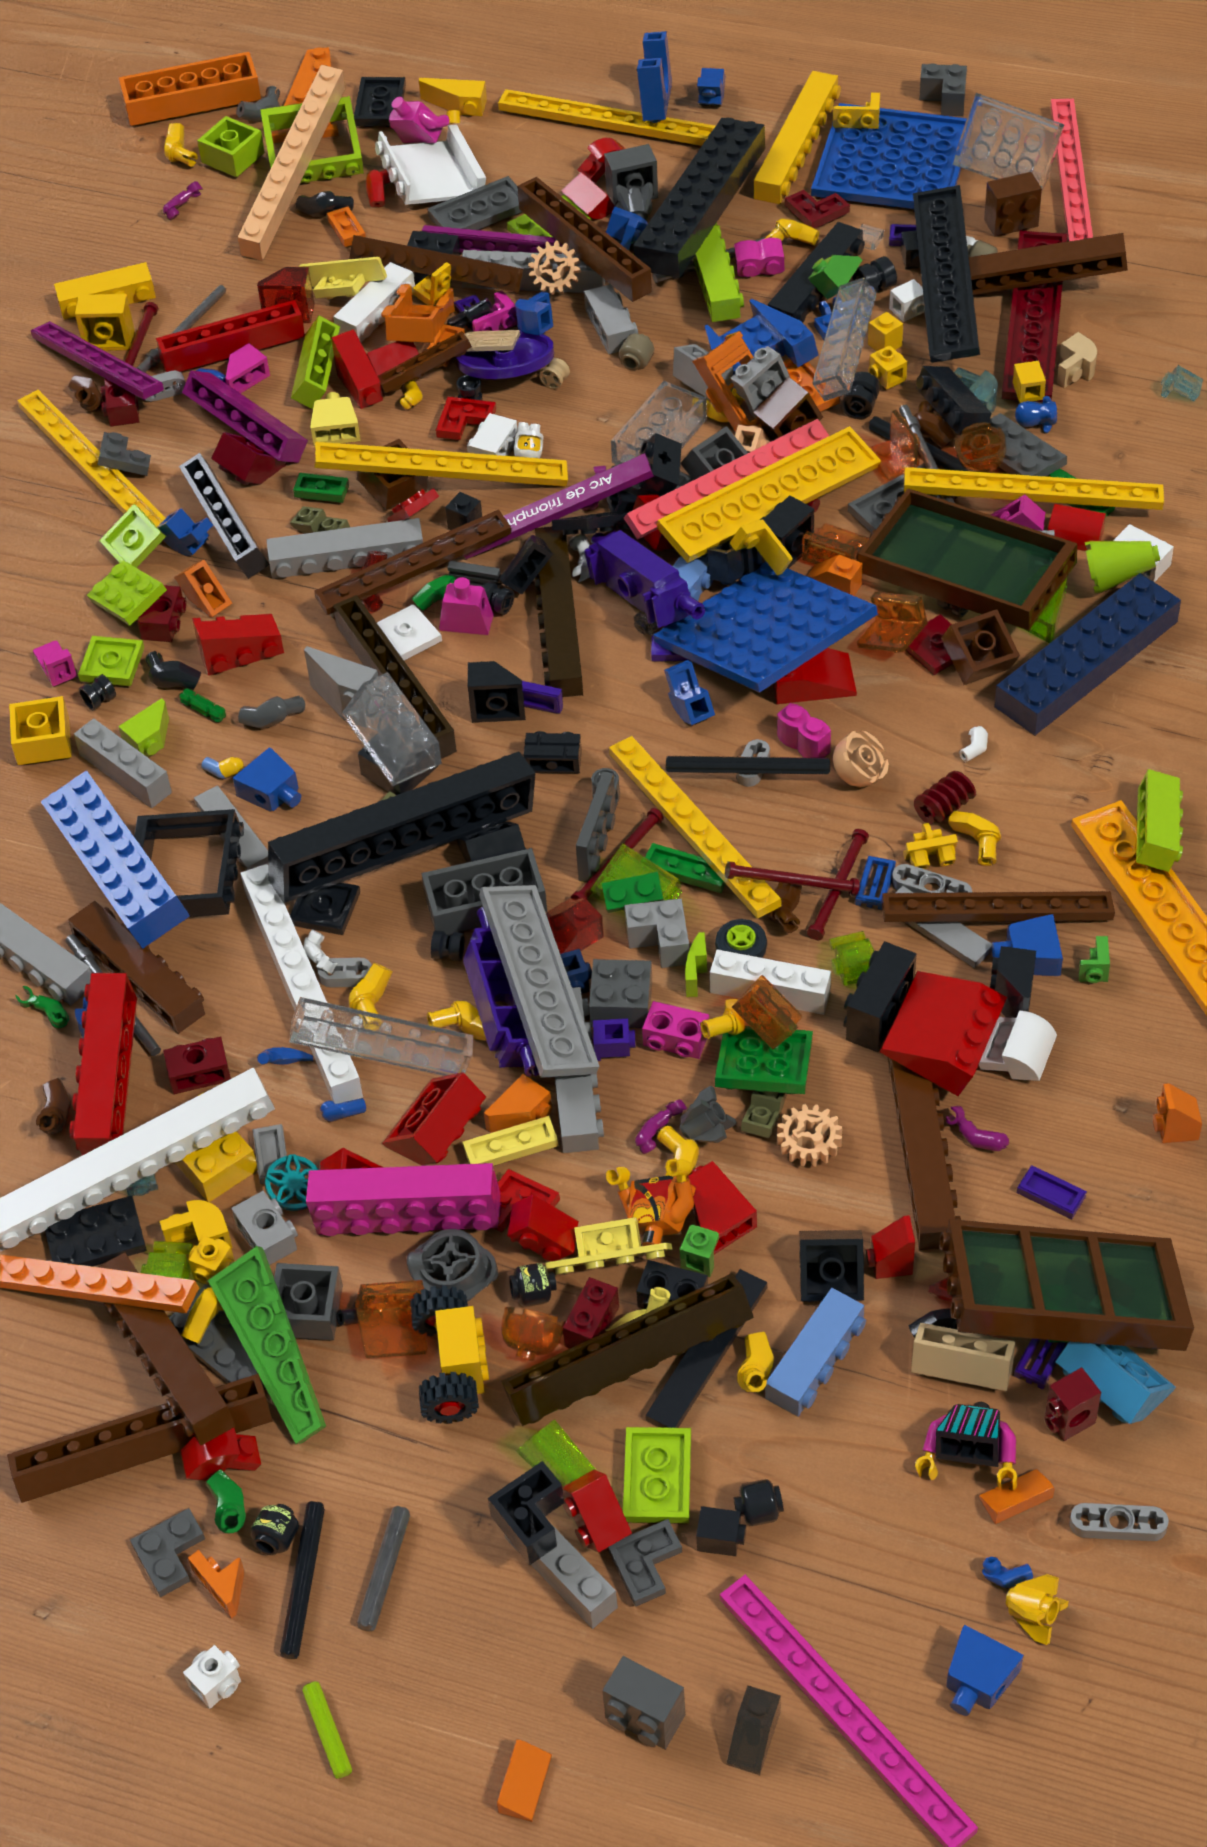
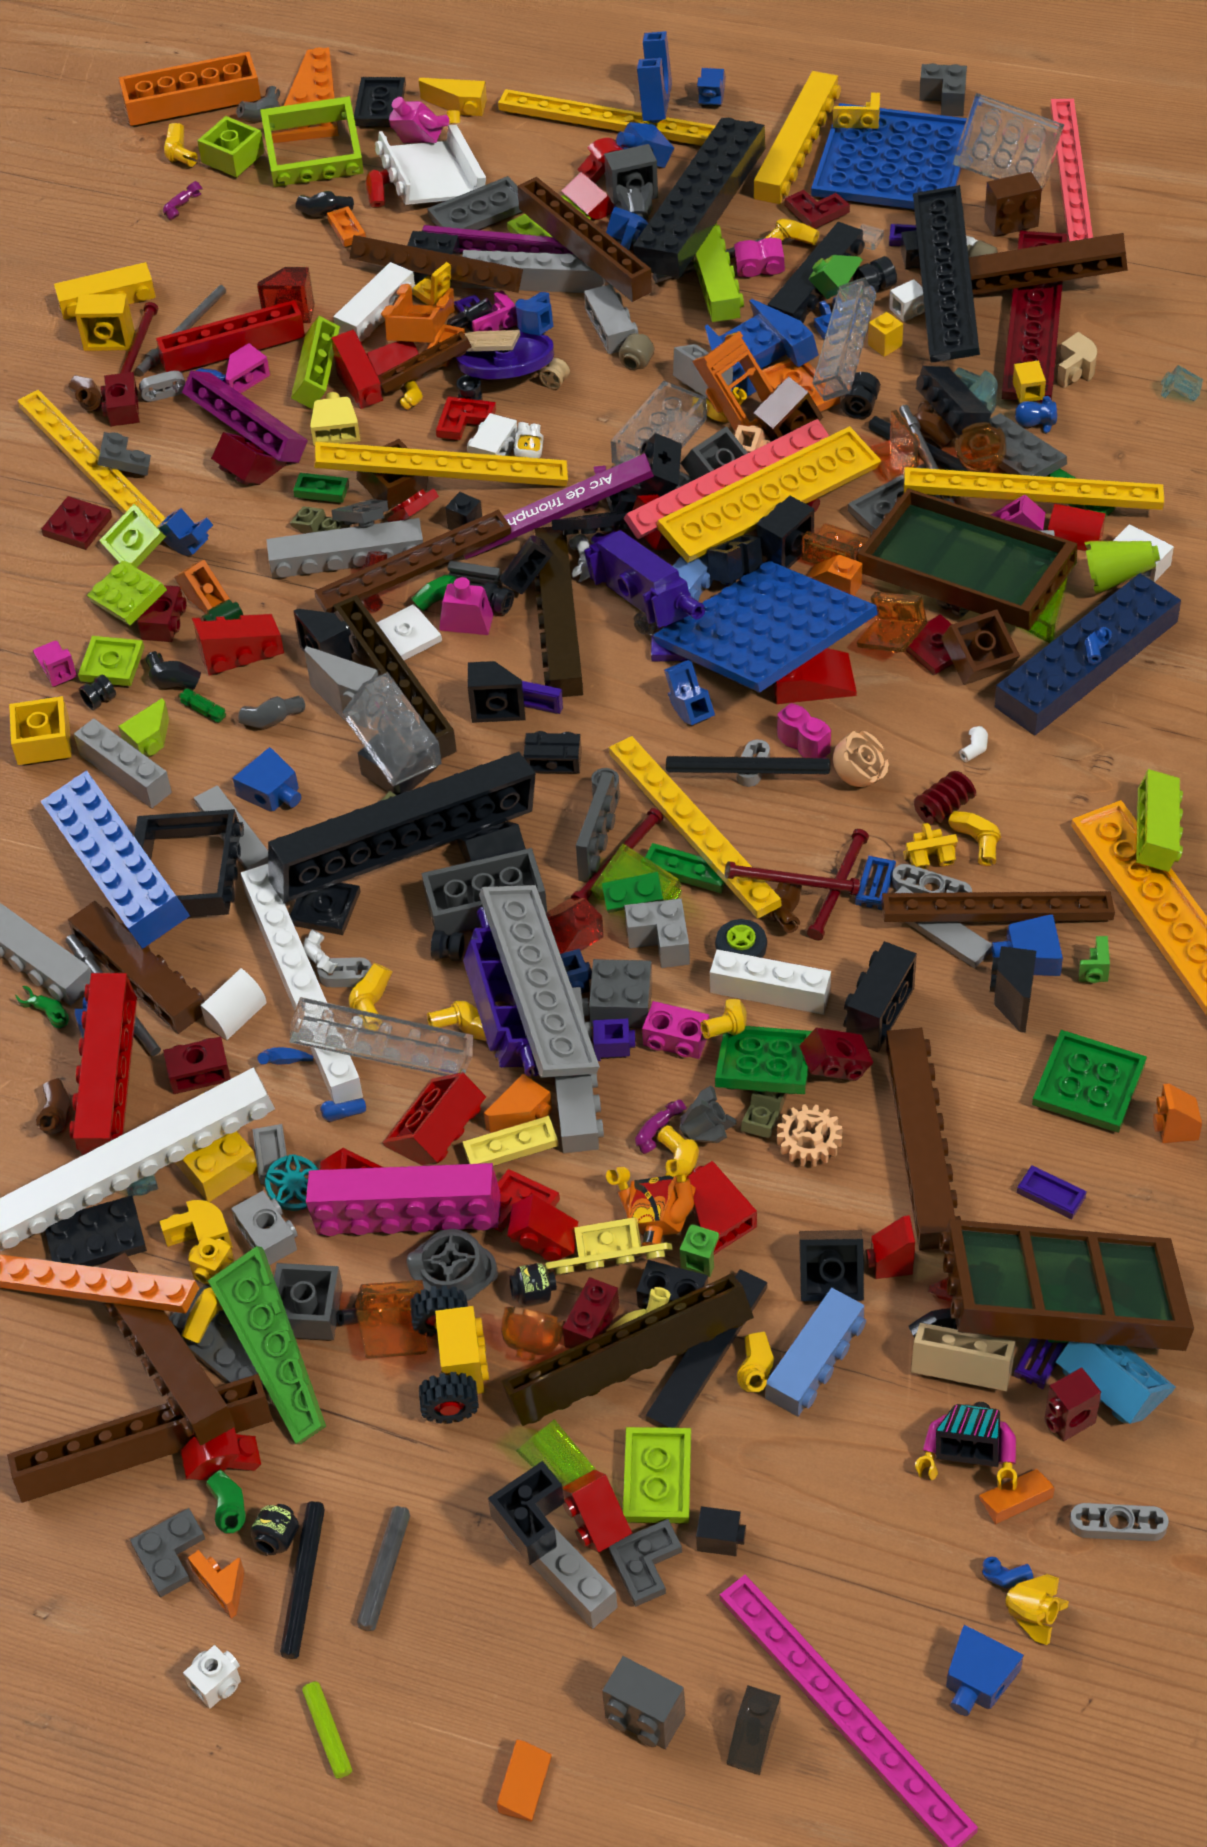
magenta tile [31,321,164,400] -> none
clear neon green brick [141,1241,193,1279] -> none
black brick [179,453,270,579] -> none
arm [201,757,244,779] -> none
light nougat brick [238,65,345,261] -> none
light yellow bracket [298,257,387,299] -> none
light nougat gear [528,241,581,295] -> none
lime slope [685,932,707,997] -> none
light grey plate [730,346,790,420] -> none
yellow bracket [730,519,793,575] -> none
clear orange bracket [732,975,802,1049] -> none
black head [733,1479,784,1526] -> none
clear neon green brick [829,931,874,986] -> none
yellow brick [868,345,907,390] -> none
red slope [880,971,1007,1096] -> none
magenta arm [946,1106,1009,1152] -> none
white brick [979,1010,1057,1081] -> none
none -> dark red plate [41,496,112,550]
none -> white brick [201,969,267,1040]
none -> dark green brick [202,599,243,621]
none -> black slope [293,609,354,662]
none -> dark grey plate [332,499,389,527]
none -> blue torso [616,122,674,168]
none -> dark red brick [800,1027,874,1081]
none -> green plate [1032,1030,1147,1133]
none -> blue arm [1085,627,1112,664]

